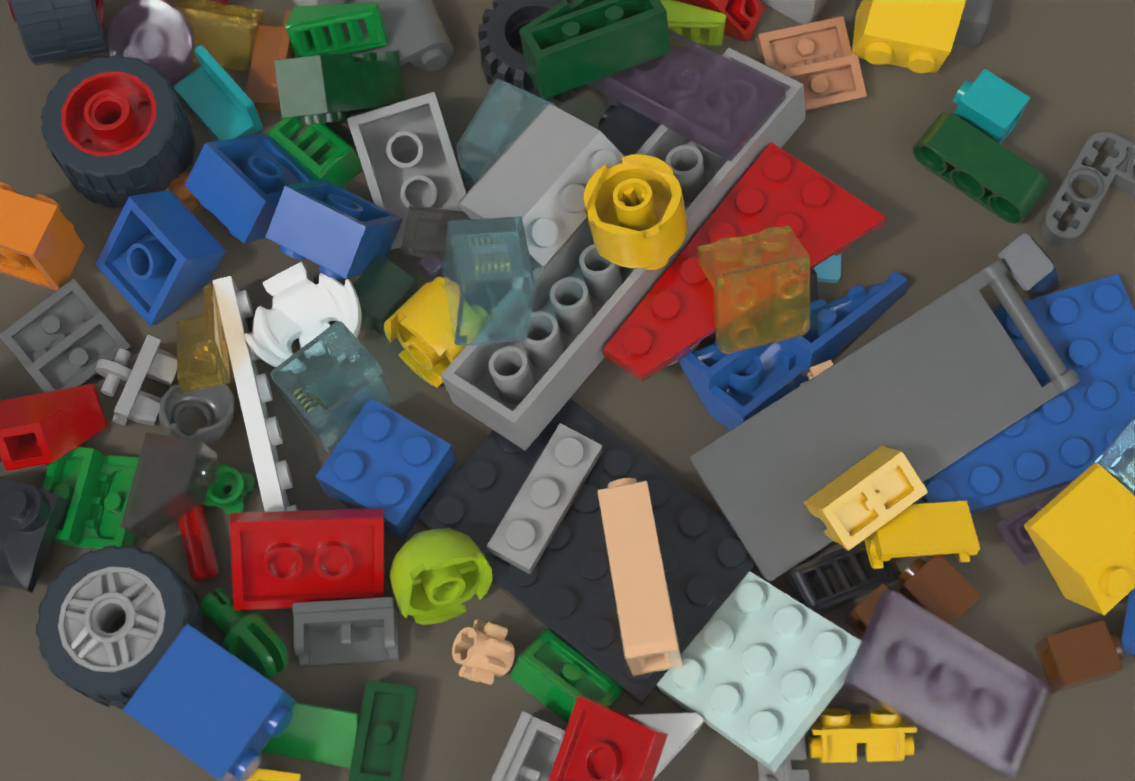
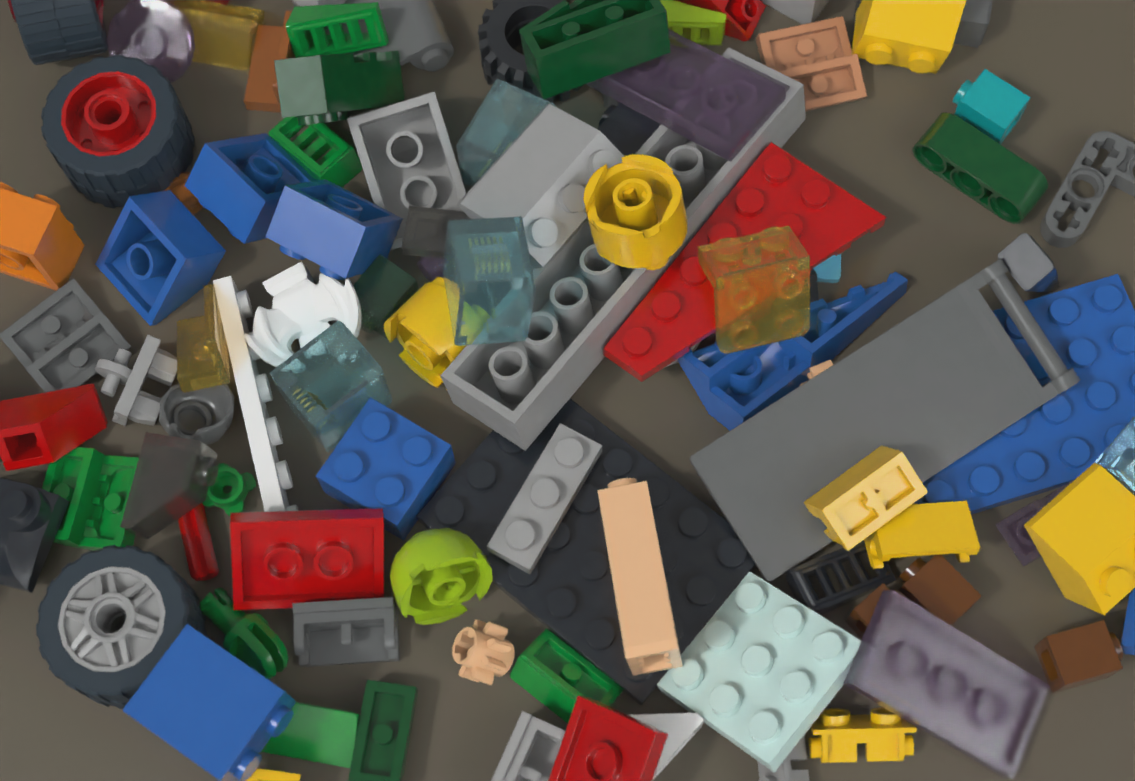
teal panel [173,45,264,141] -> none

